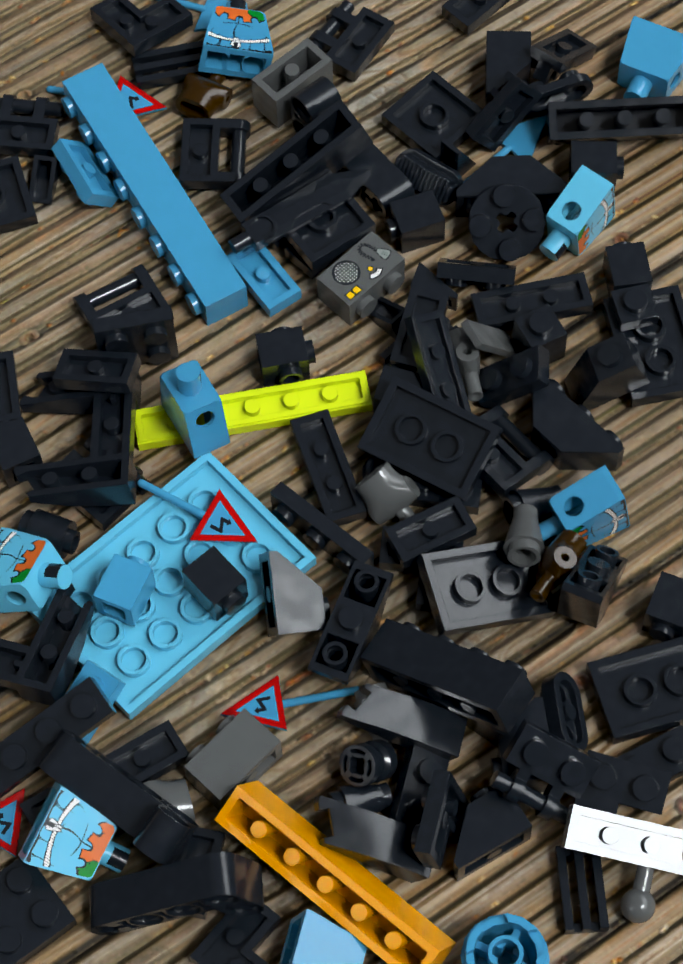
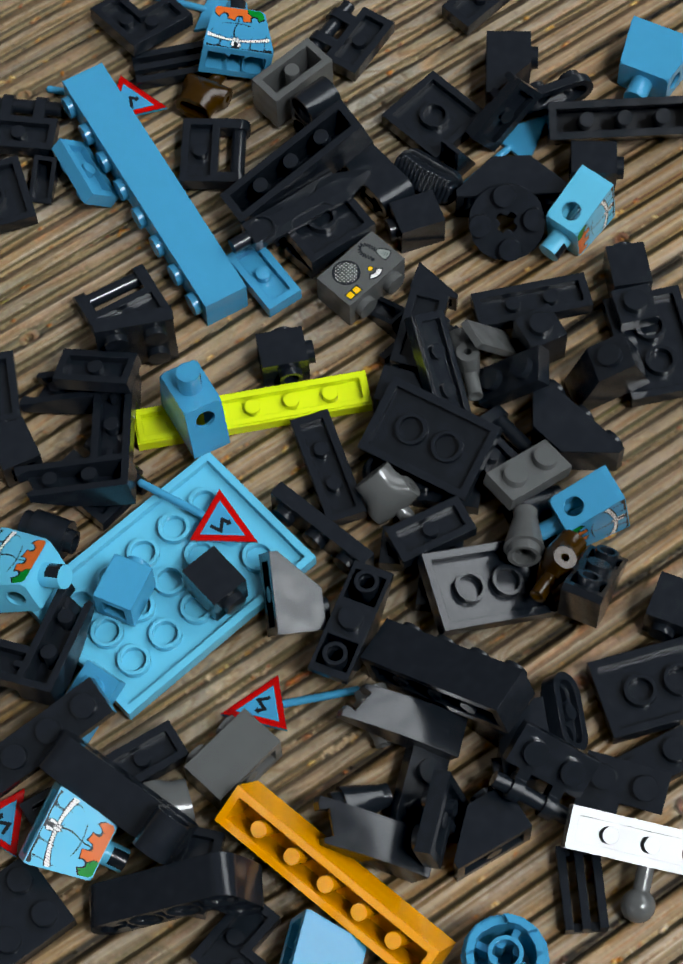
black wheel [339,739,398,787] -> none
black plate [437,258,516,290] -> none
black plate [530,28,597,84] -> none
none -> dark grey plate [483,439,572,510]

